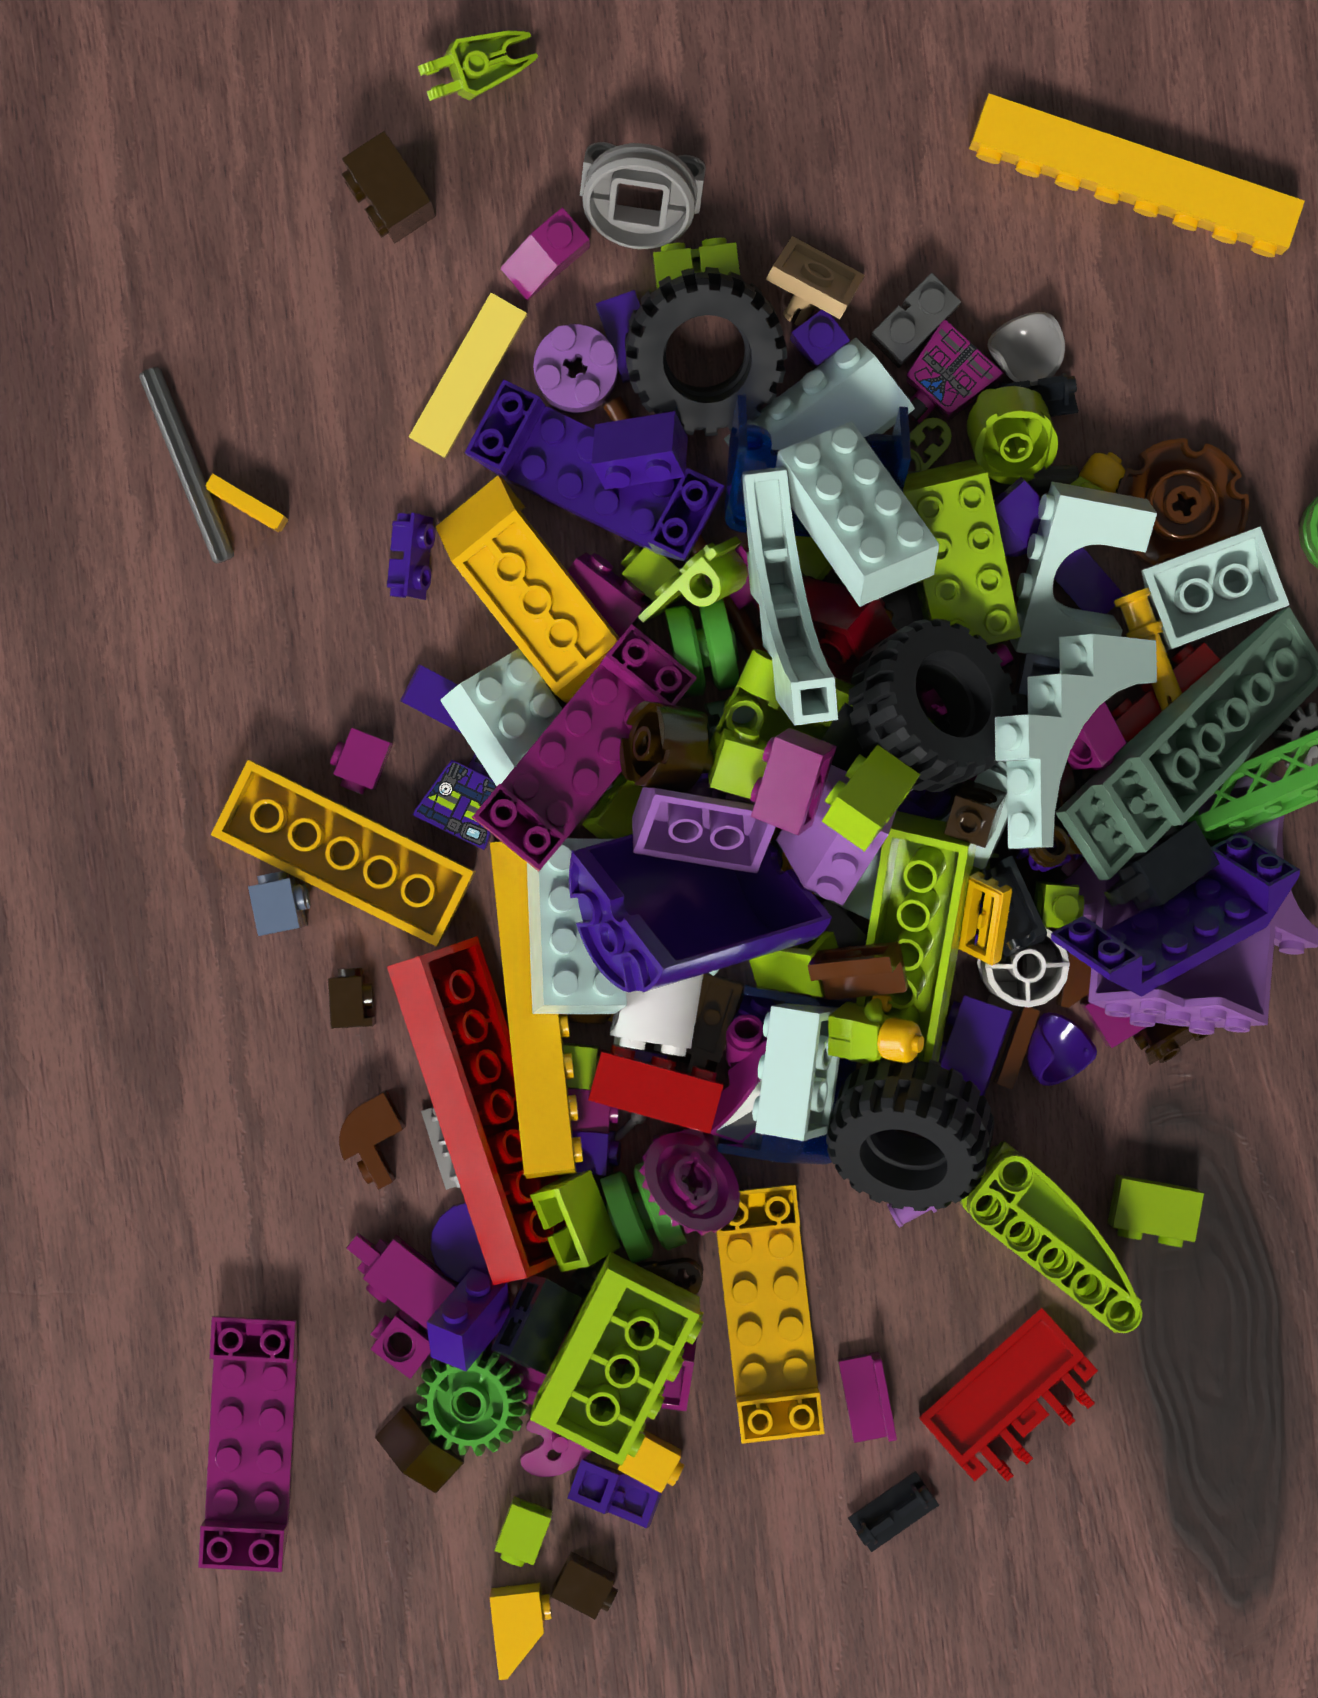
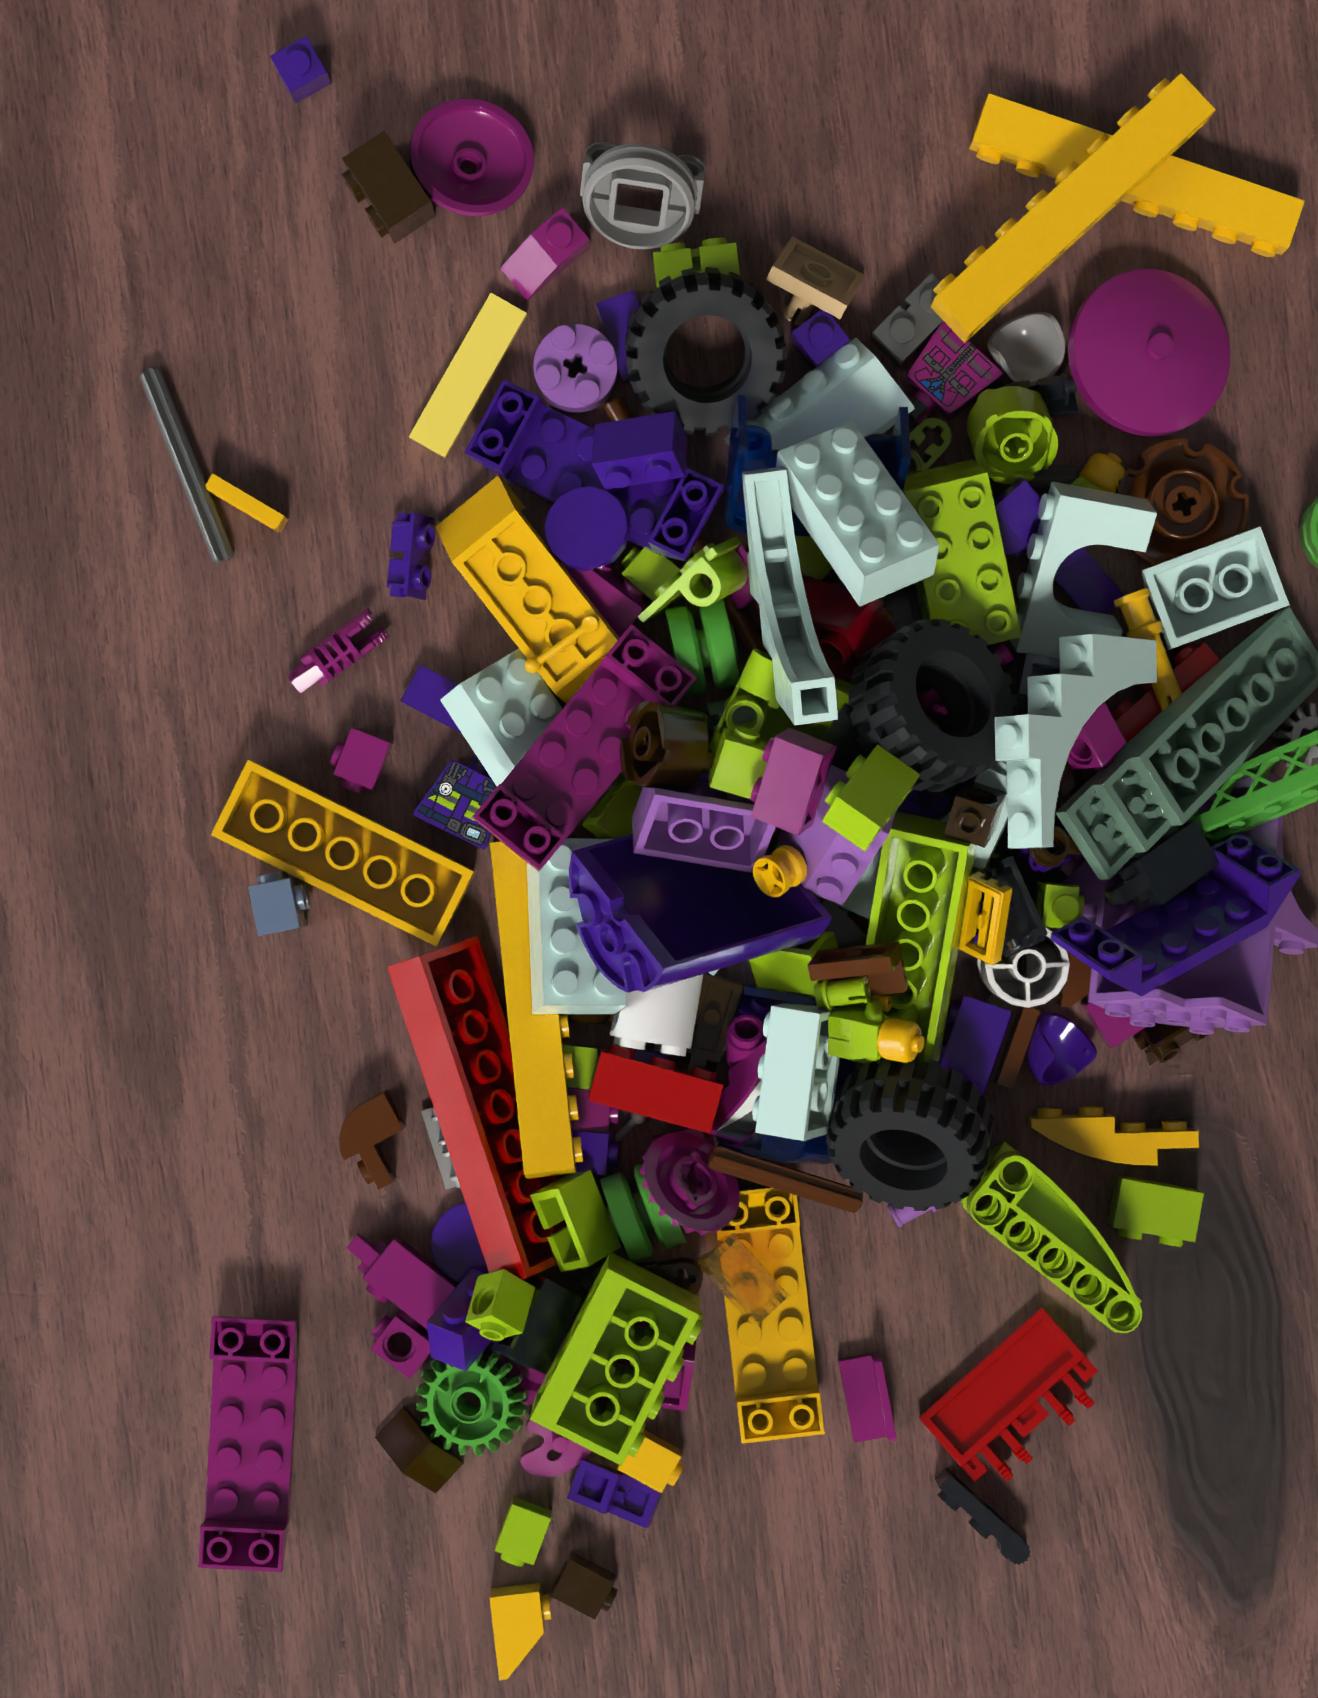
dark brown brick [328,967,376,1029] -> none
lime hinge [418,31,538,101] -> none
black hinge [848,1471,939,1552] -> none
none -> dark purple brick [270,36,331,104]
none -> magenta hinge [288,608,390,693]
none -> magenta dish [409,99,534,216]
none -> lime brick [465,1269,536,1341]
none -> yellow hinge [525,616,599,673]
none -> dark purple tile [545,486,630,571]
none -> clear yellow hinge [695,1233,790,1324]
none -> reddish brown axle [708,1145,863,1213]
none -> yellow wheel [753,845,807,897]
none -> lime pin [814,976,871,1011]
none -> yellow brick [930,73,1216,343]
none -> black hinge [935,1468,1031,1565]
none -> yellow slope [1027,1106,1199,1166]
none -> magenta dish [1068,269,1230,436]

